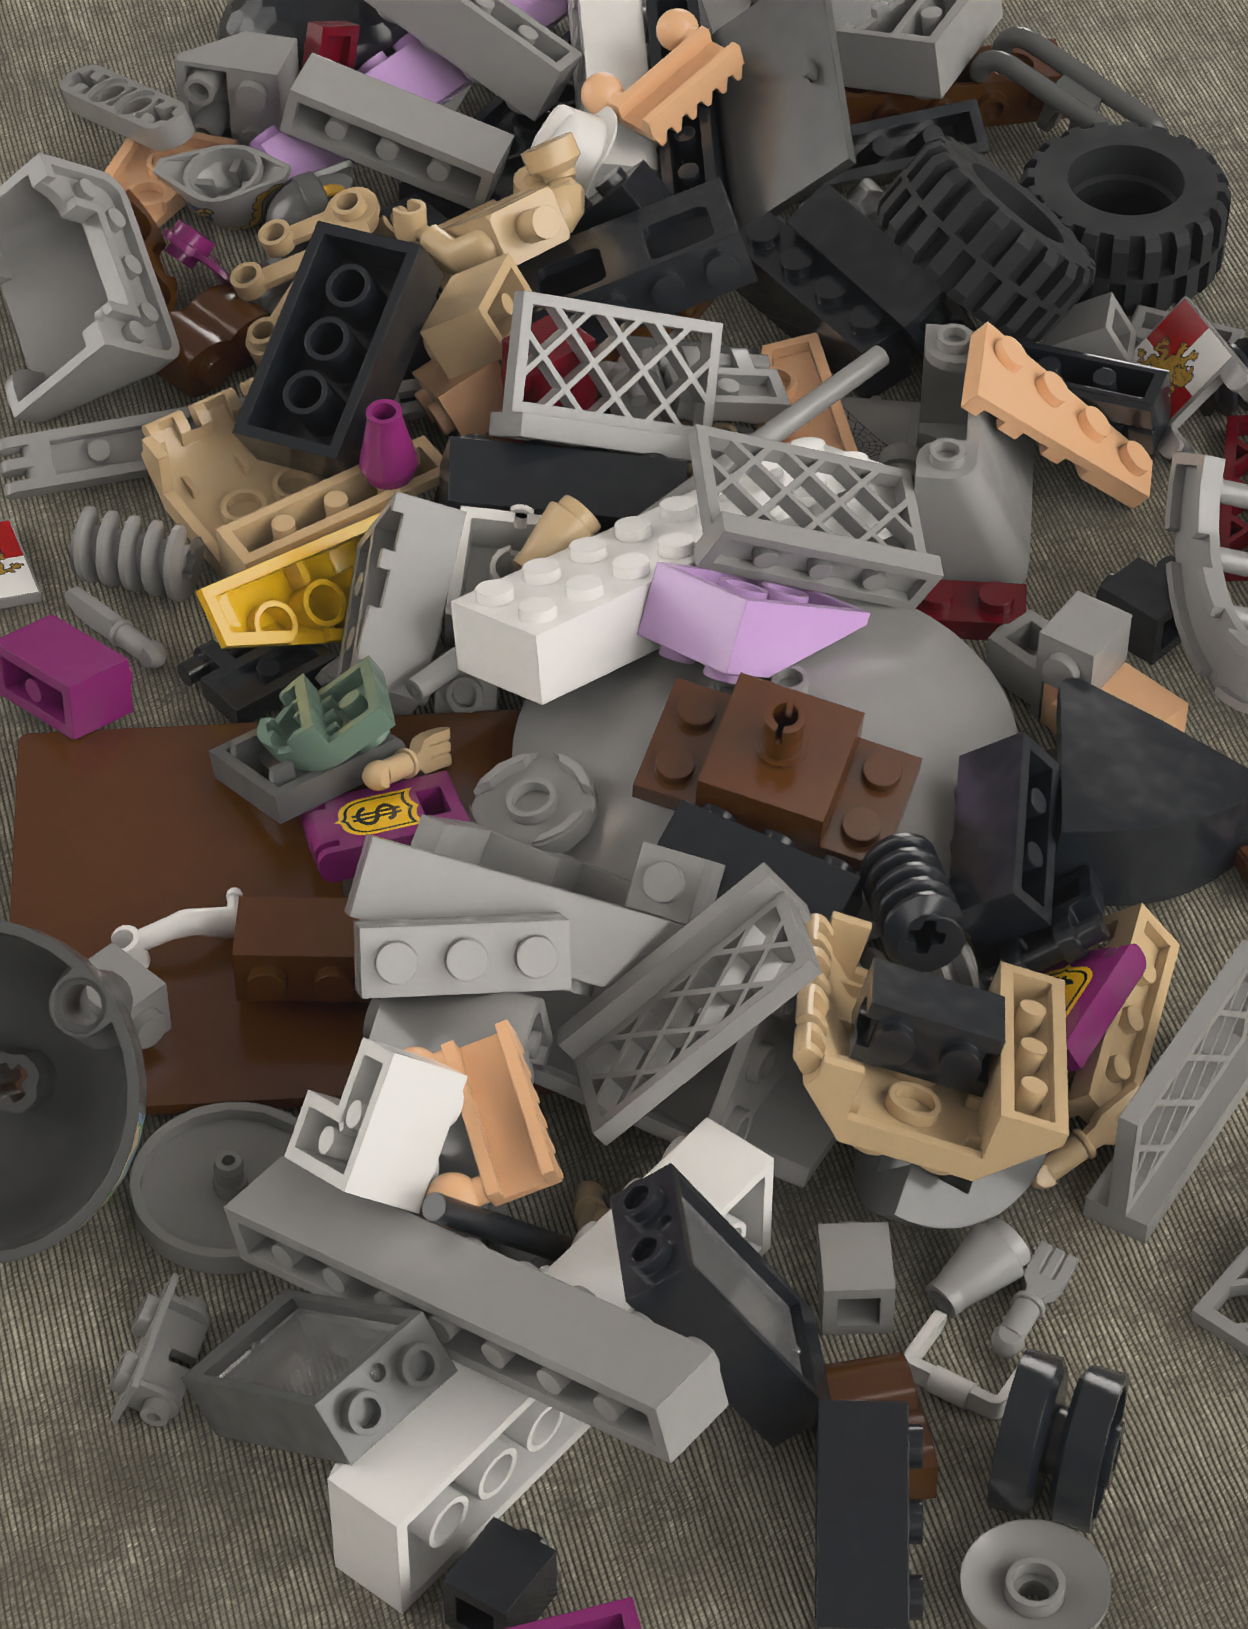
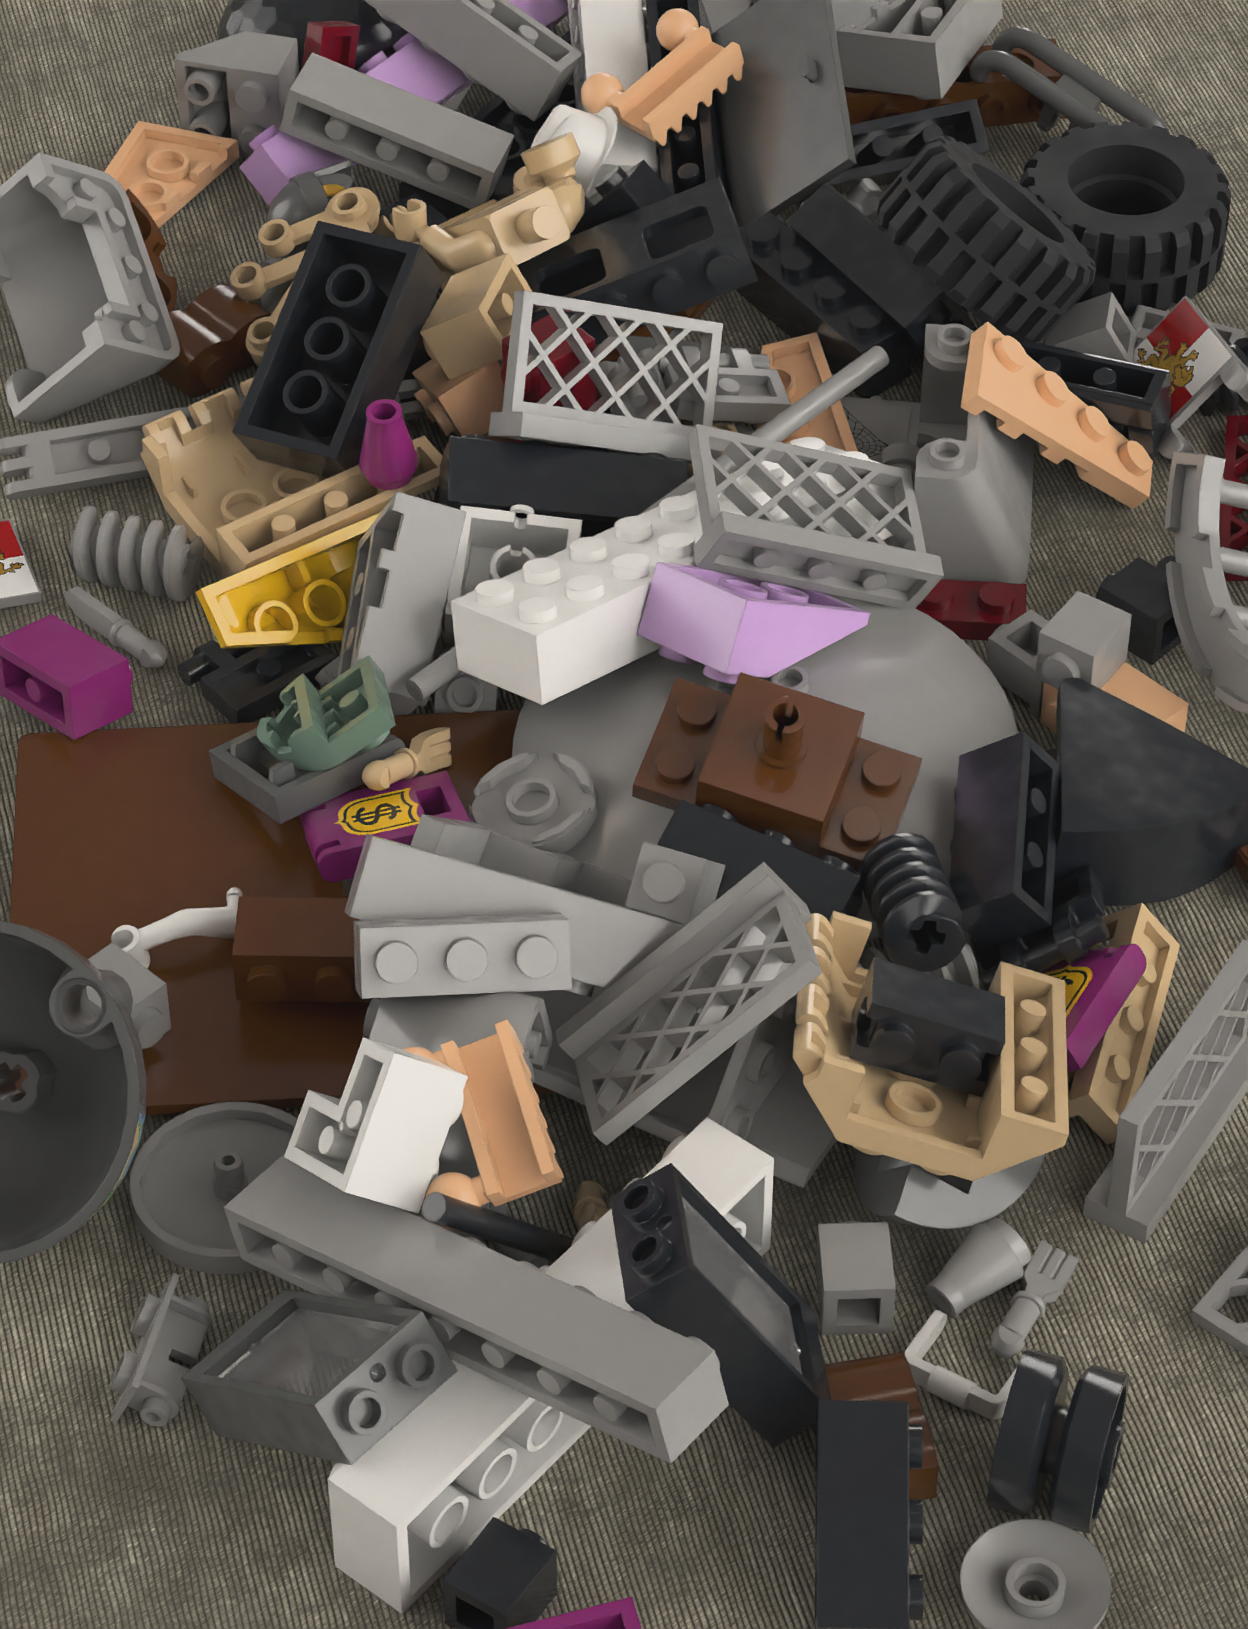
light grey beam [60,65,195,151] -> none
light grey hat [153,144,291,230] -> none
magenta plate [162,219,233,287] -> none
tan cone [511,495,601,571] -> none
tan piece [1030,1082,1139,1190] -> none

